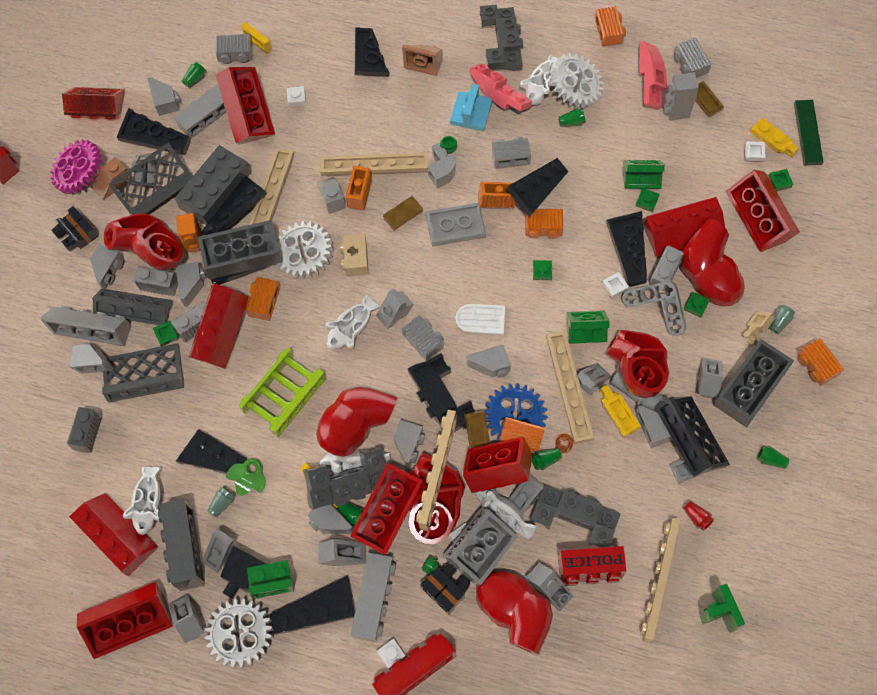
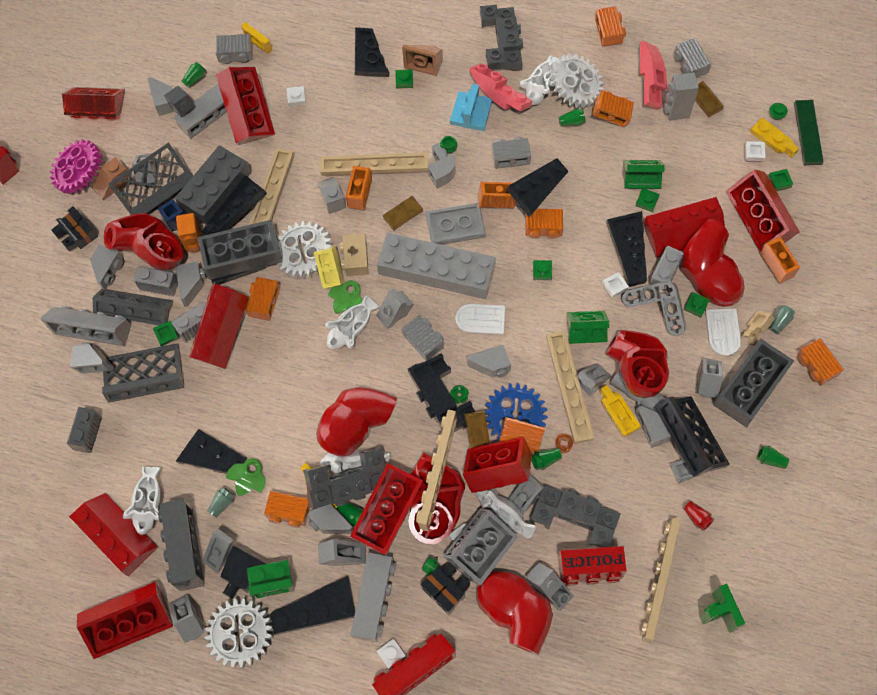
black wing [117,108,190,155] -> none
lime fence [239,347,326,438] -> none
light grey slope [393,420,425,468] -> none
none -> dark blue brick [158,199,184,232]
none -> dark grey brick [164,86,195,117]
none -> orange brick [264,491,310,528]
none -> light yellow hinge [314,246,345,289]
none -> bright green plate [328,280,363,314]
none -> light grey brick [377,232,496,299]
none -> green plate [396,69,413,89]
none -> green plate [450,385,469,404]
none -> orange brick [592,91,634,127]
none -> white window [705,309,741,356]
none -> orange brick [761,237,800,283]
none -> green plate [769,103,788,120]

